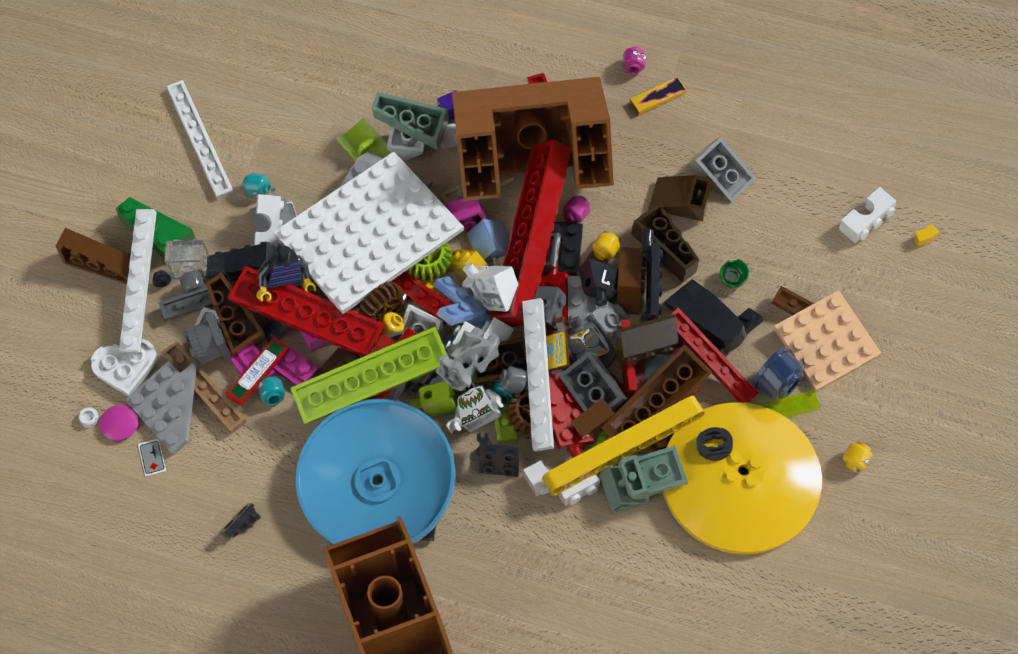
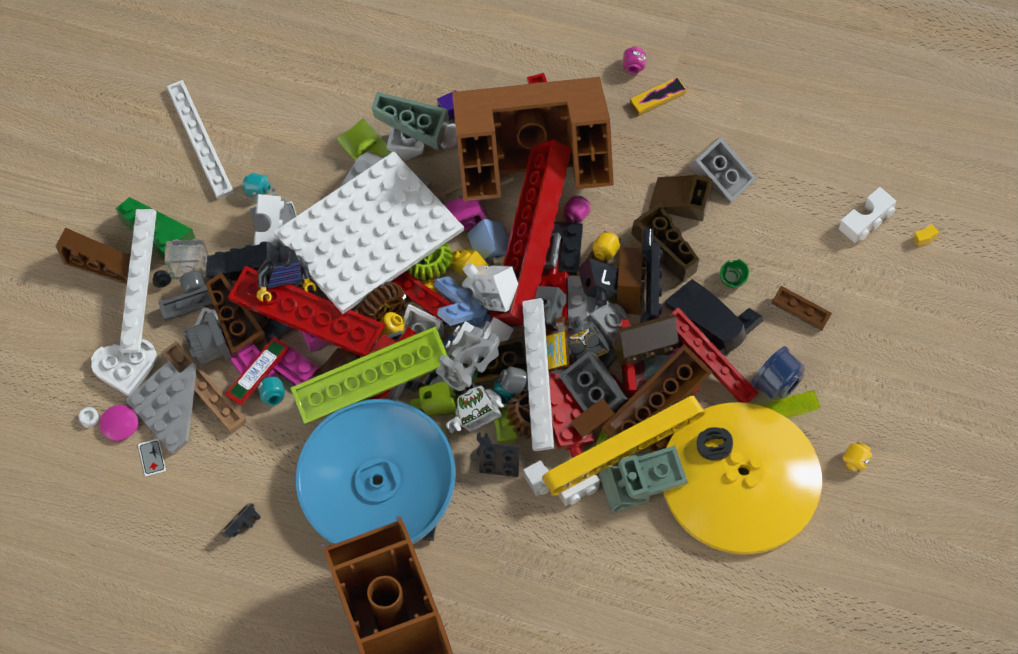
light nougat plate [774,290,881,392] -> none

